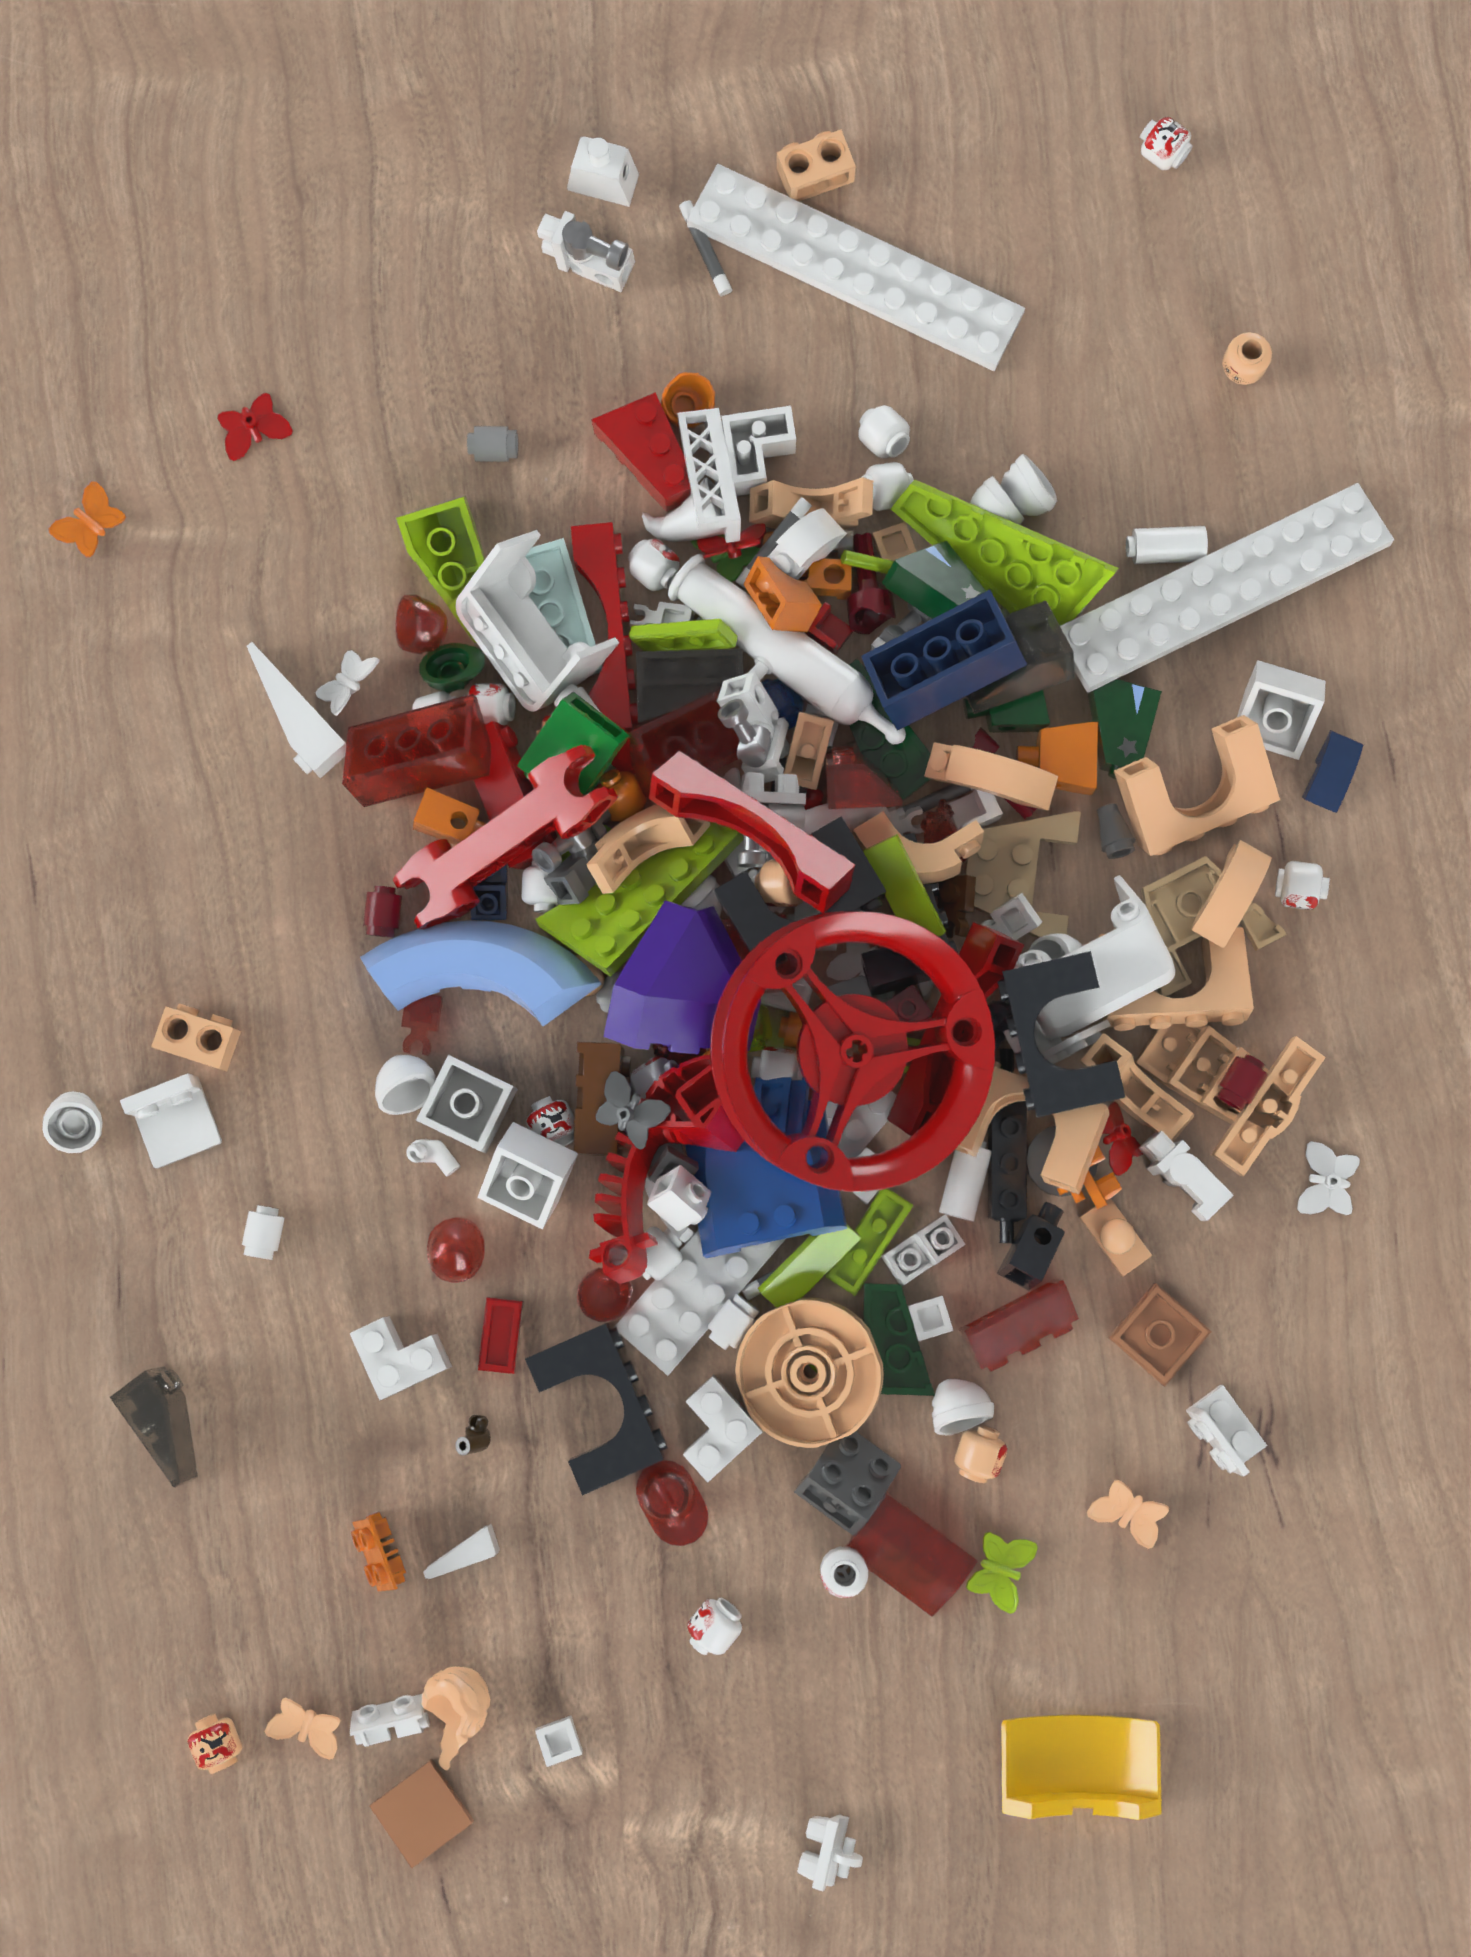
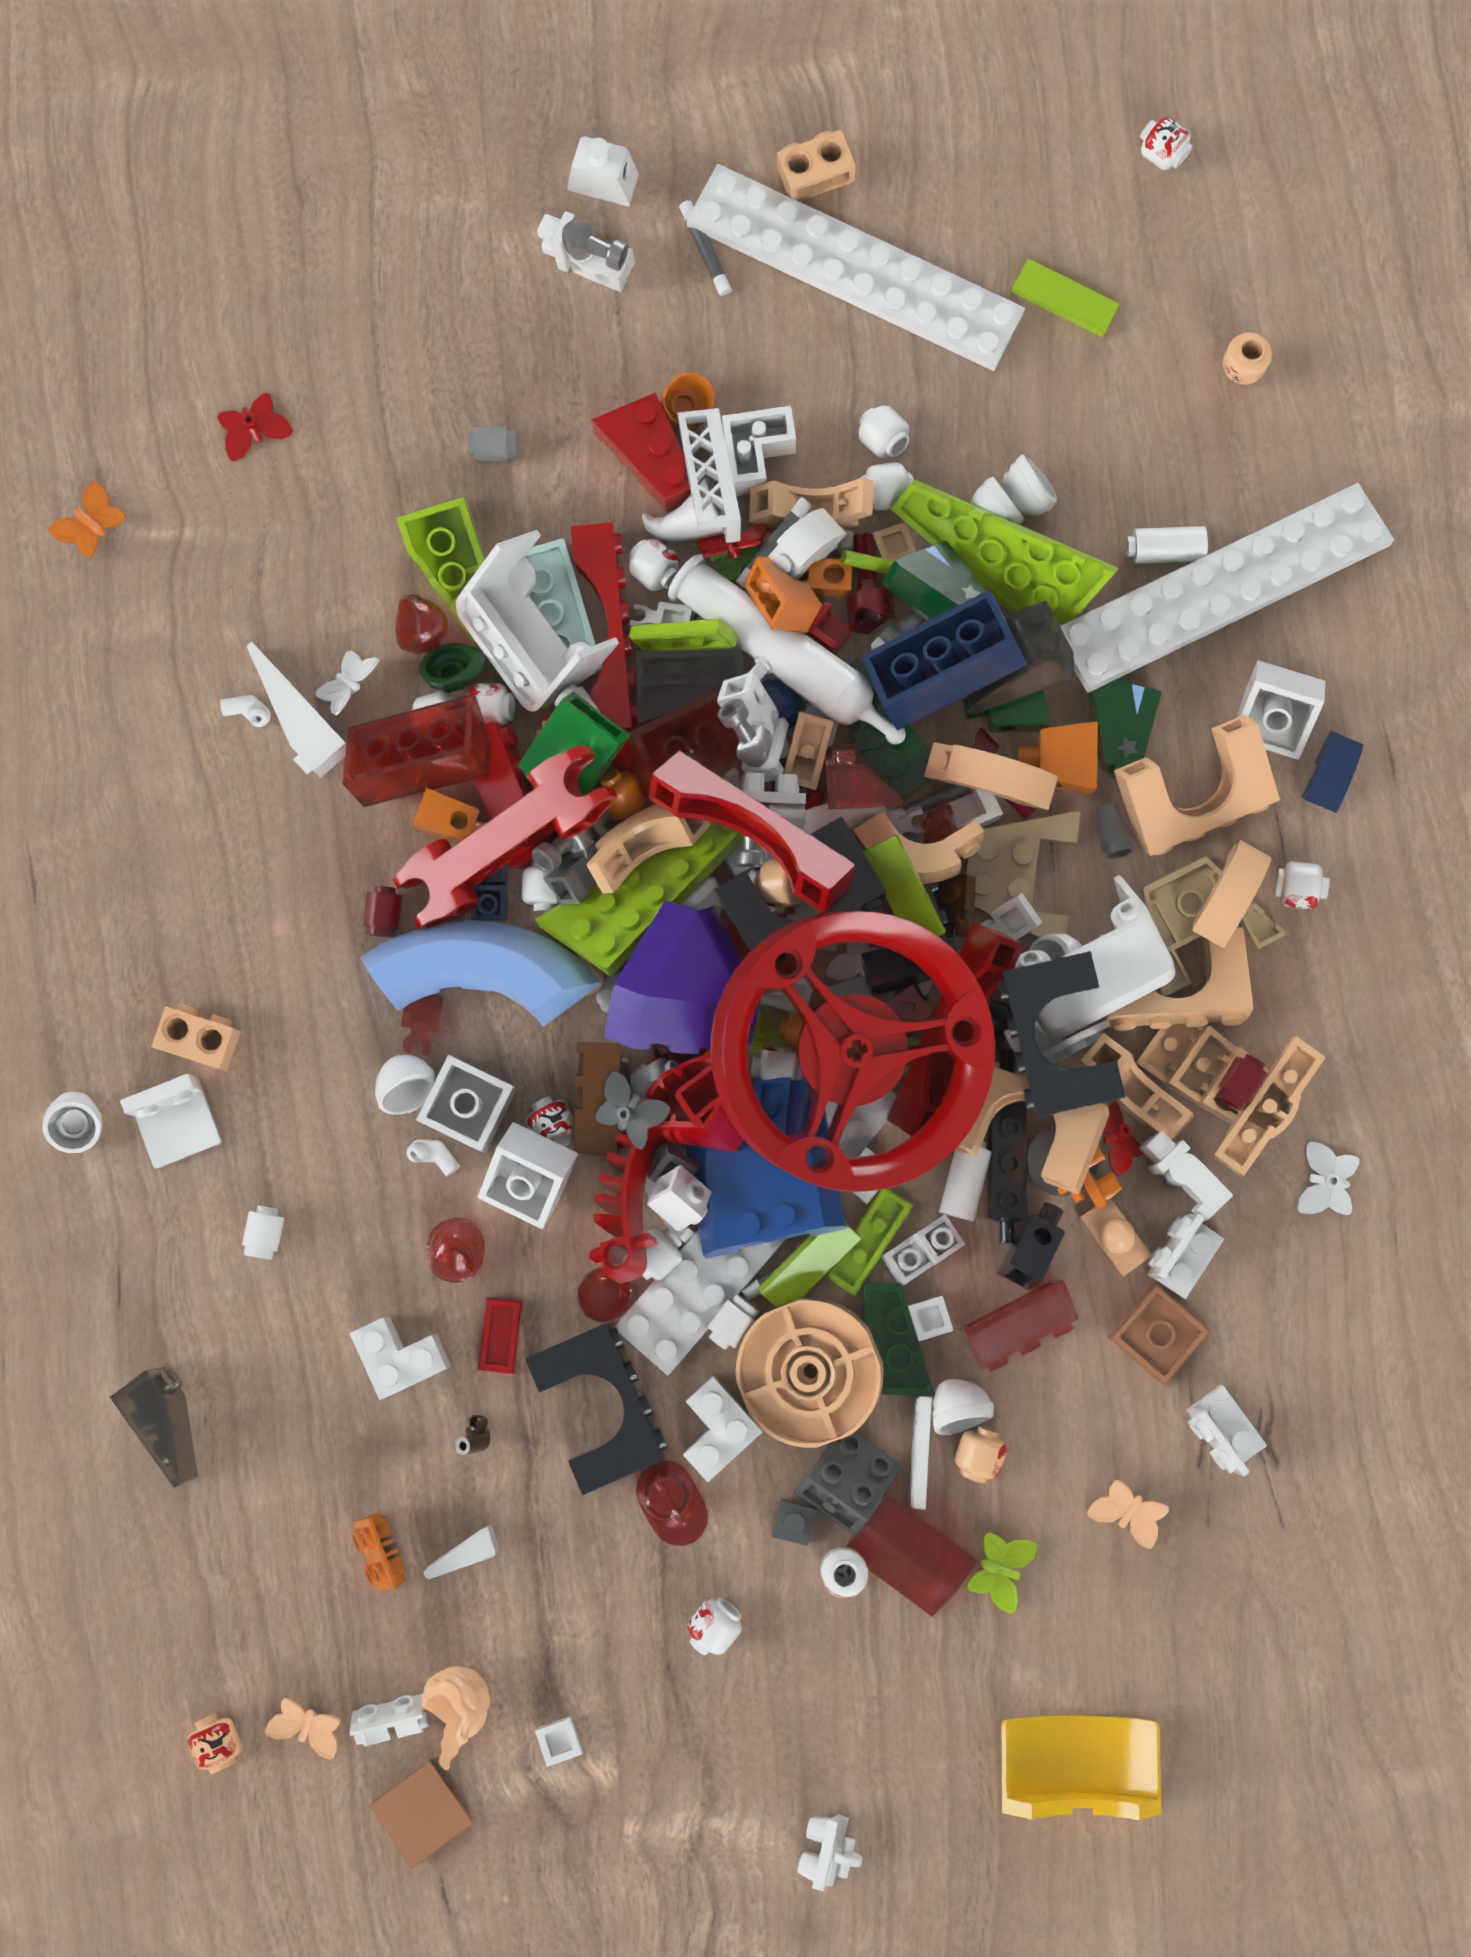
none -> white arm [220,695,271,727]
none -> dark grey plate [772,1499,816,1546]
none -> white tile [909,1395,932,1510]
none -> lime tile [1011,258,1120,338]
none -> white bracket [1147,1213,1224,1299]

